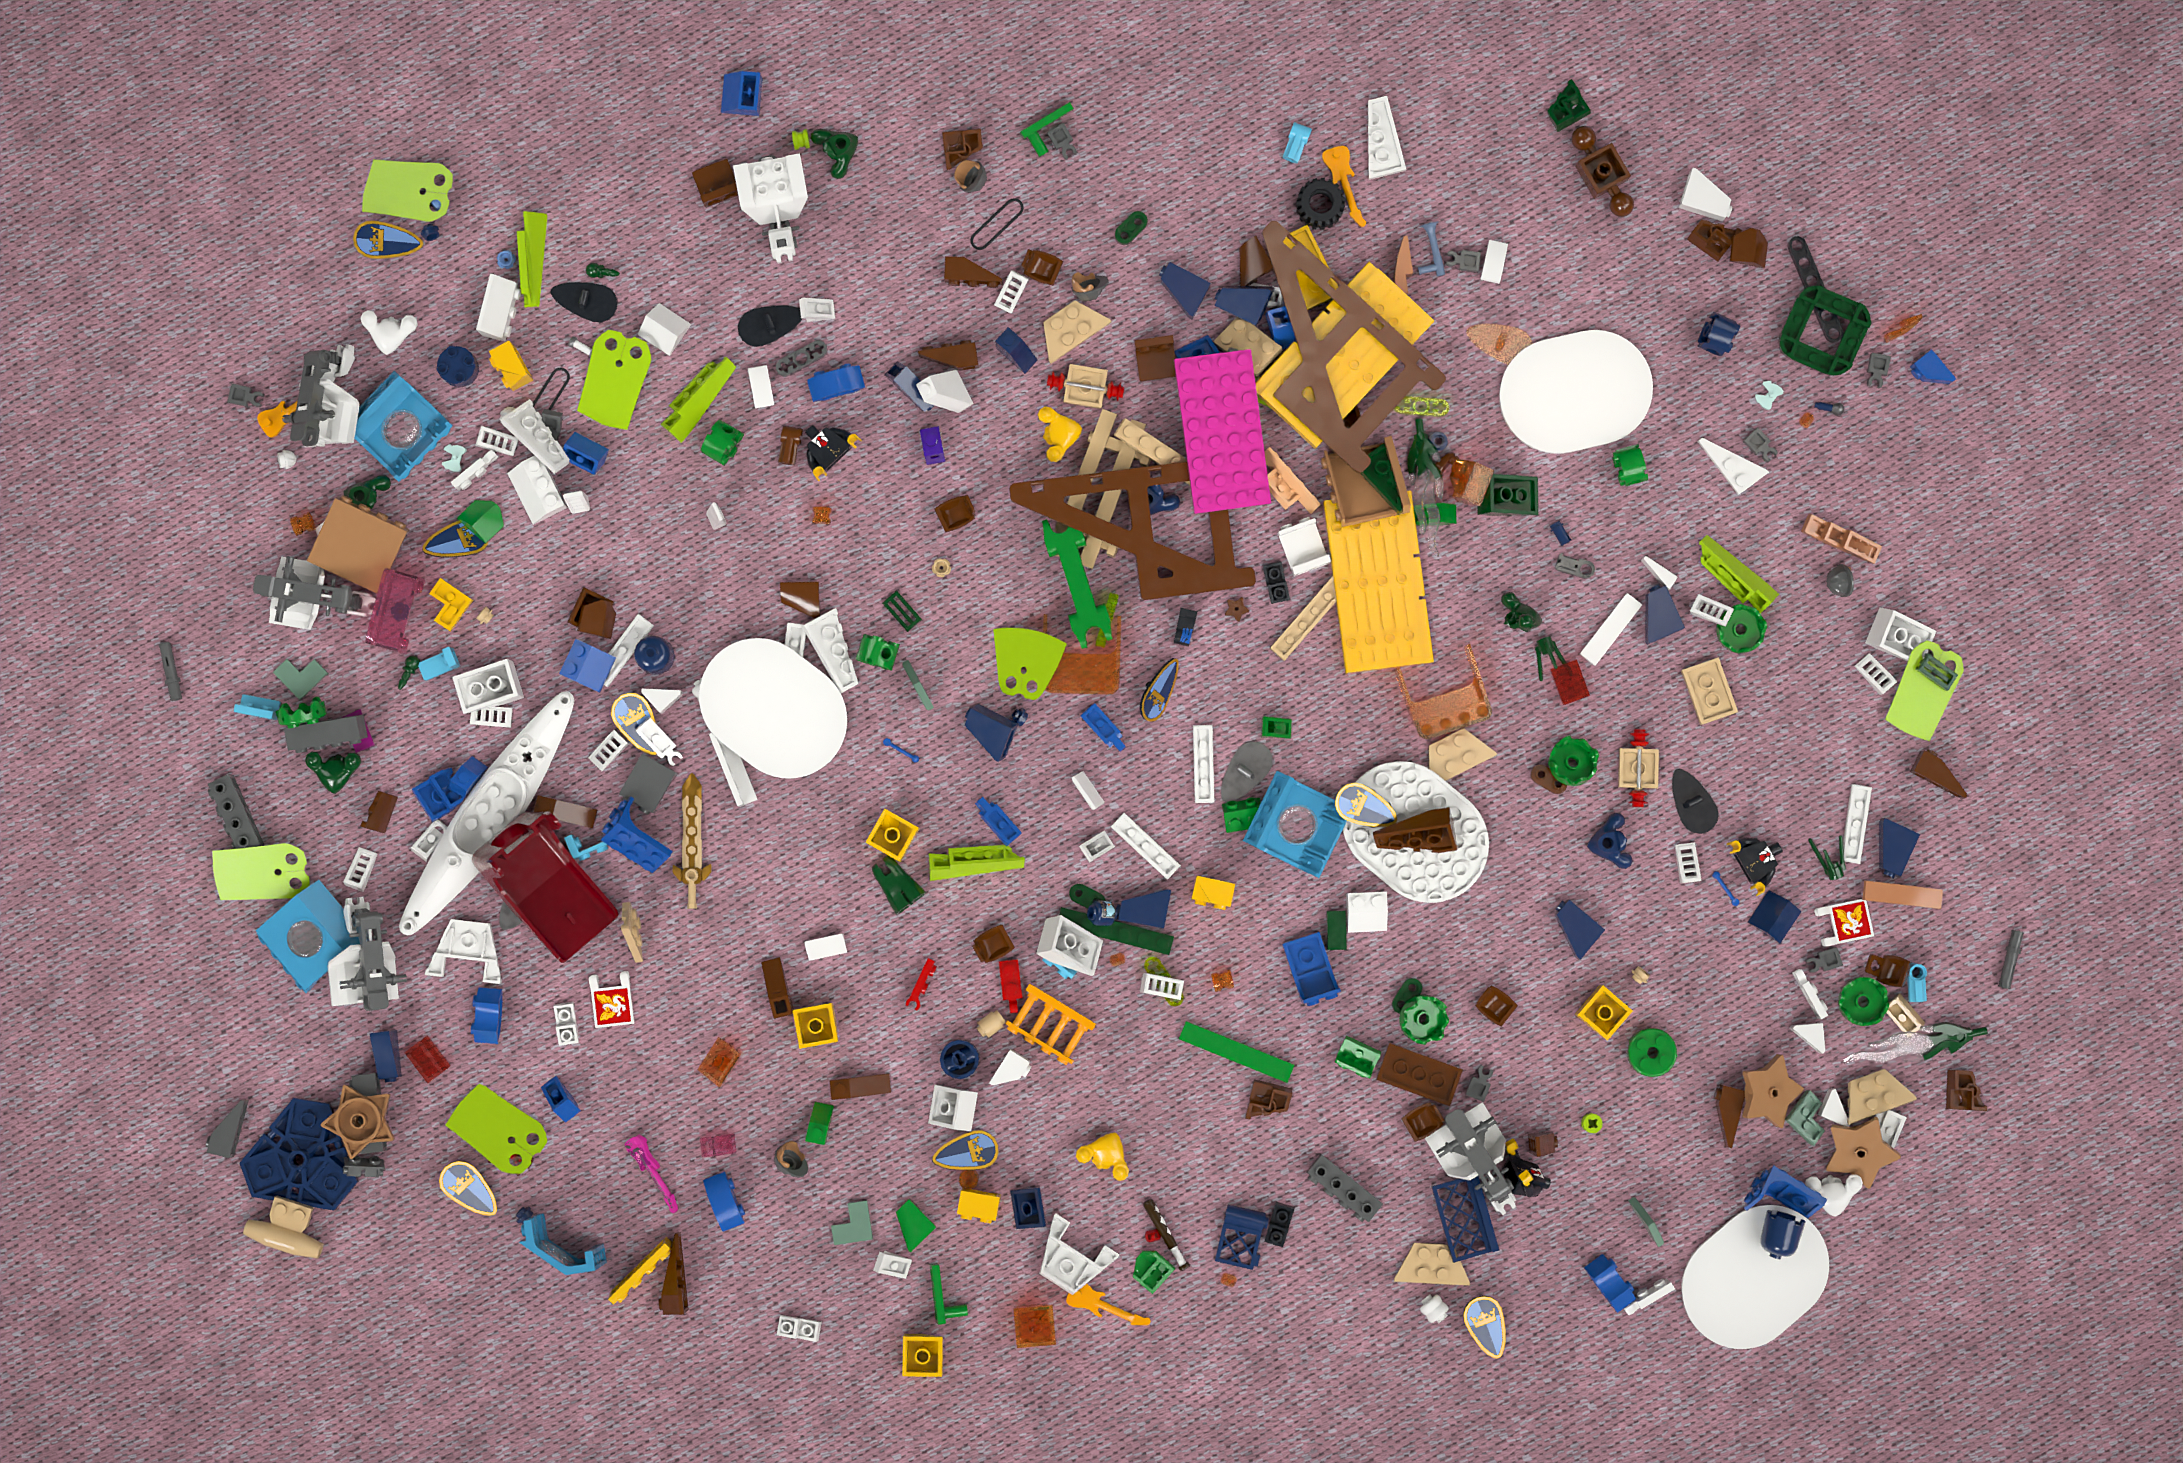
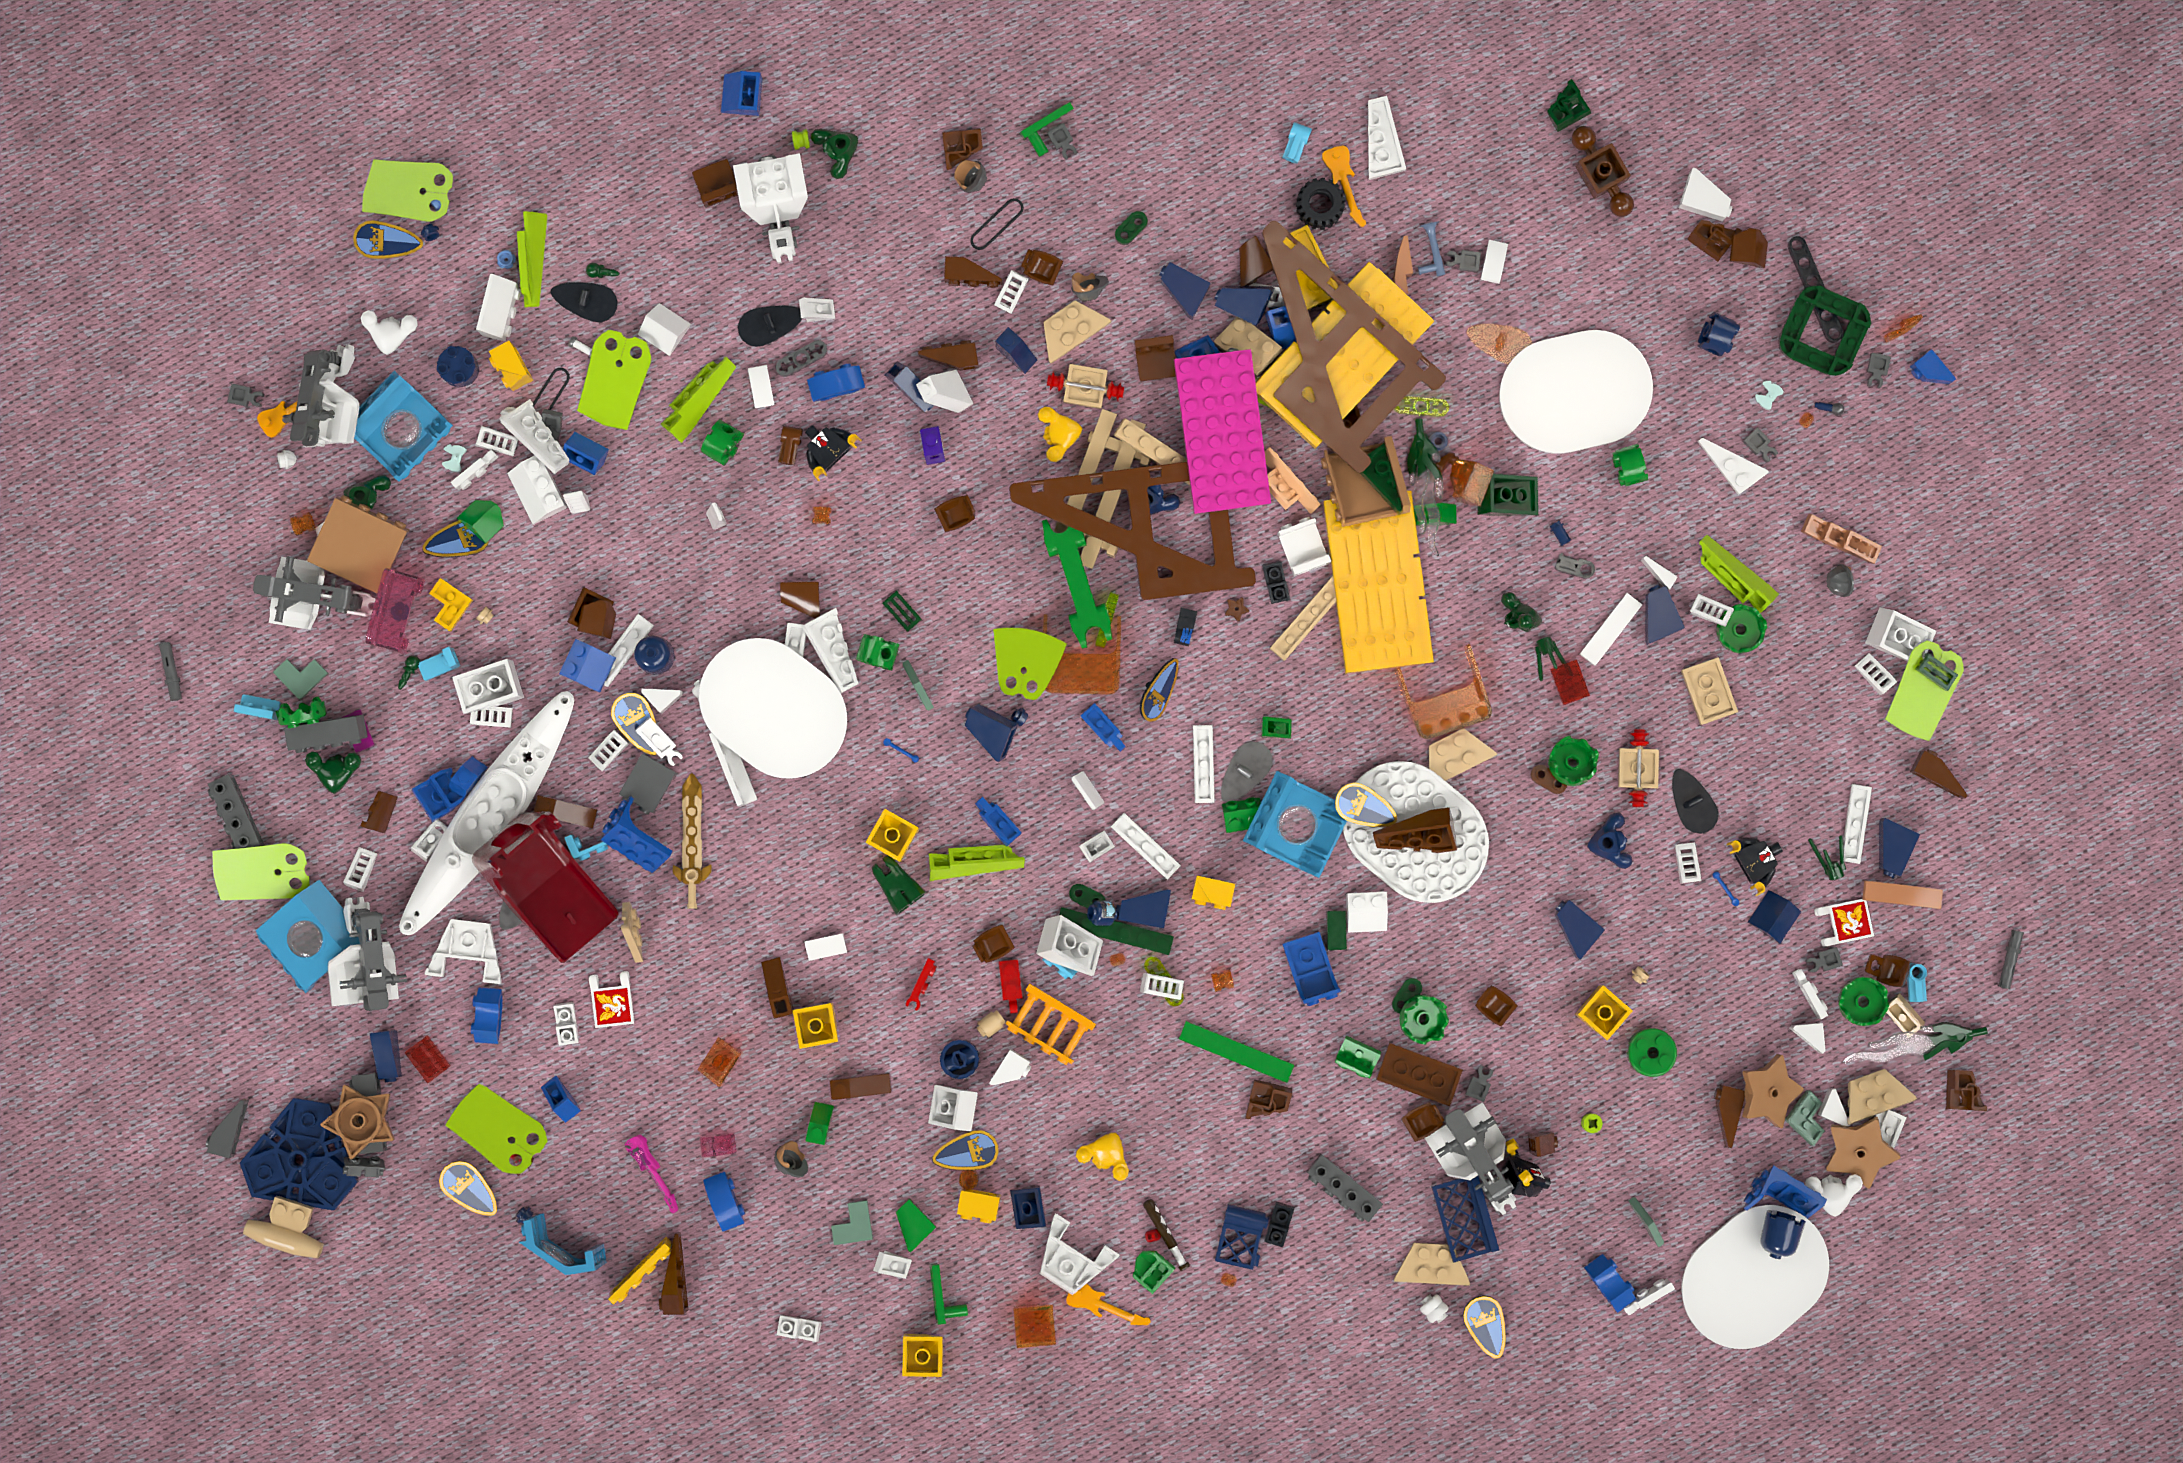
tan plate [932,558,951,577] -> none

